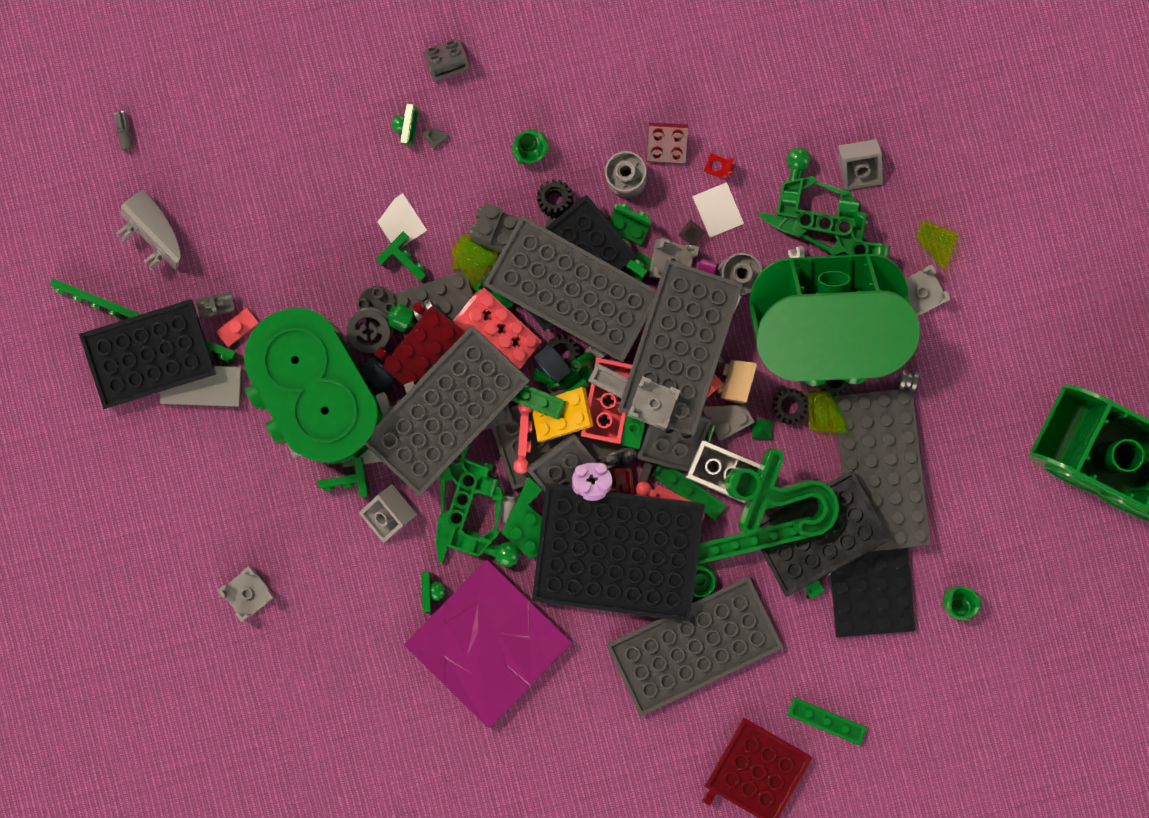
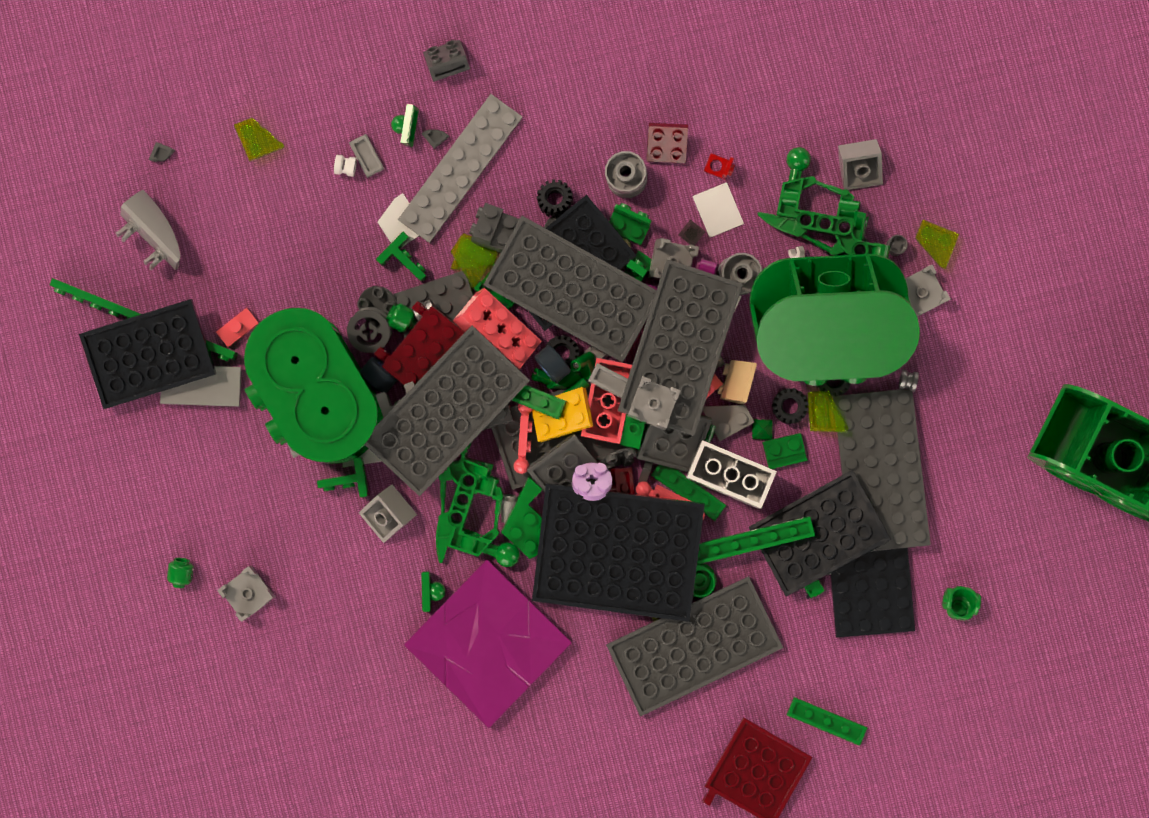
dark grey axle [114,111,133,151] -> none
dark grey hips [195,291,235,319] -> none
green hair [511,129,551,165] -> none
green piece [725,449,839,536] -> none
none -> dark grey tile [149,142,175,162]
none -> green head [167,558,194,588]
none -> clear neon green wing [234,118,284,162]
none -> white wheel [334,155,357,177]
none -> light grey tile [349,134,384,178]
none -> light grey plate [398,94,523,243]
none -> green plate [762,433,808,469]
none -> flat silver wheel [886,235,908,256]

